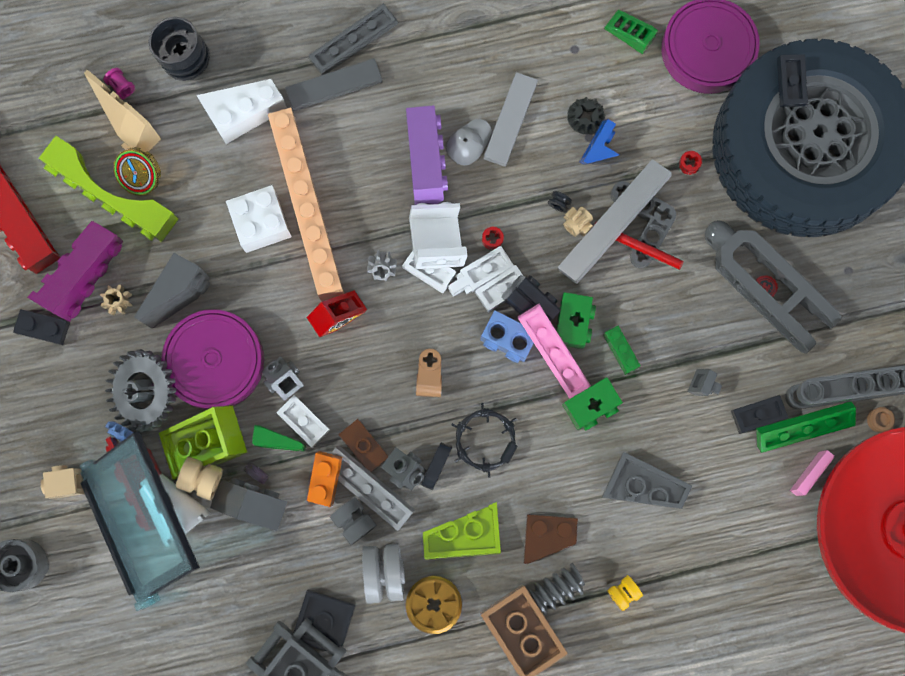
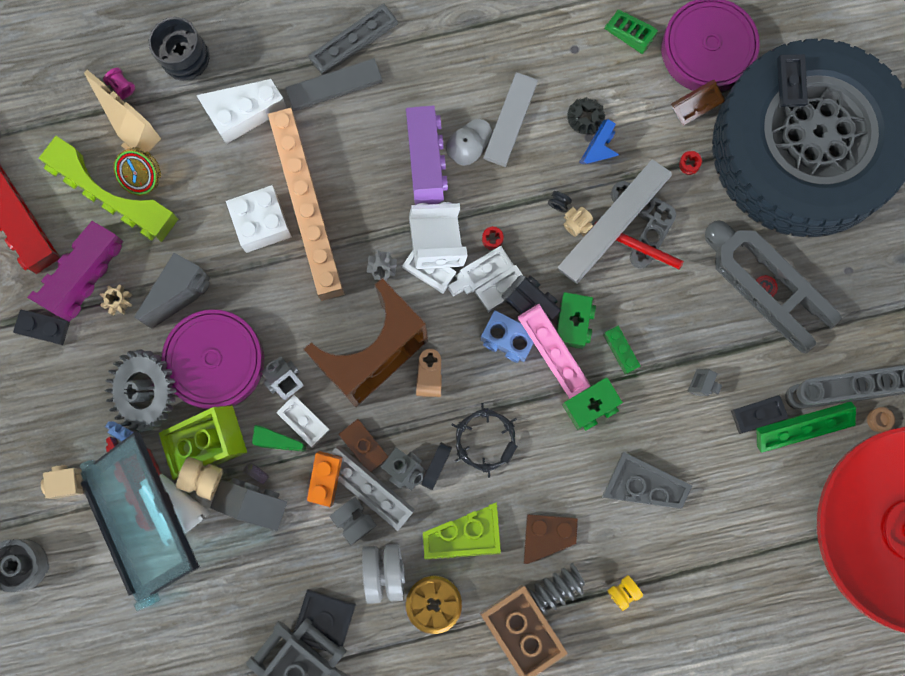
red slope [306,290,367,337] -> none
bright pink tile [790,450,834,496] -> none
none -> reddish brown piece [304,278,428,407]
none -> reddish brown plate [671,79,725,126]

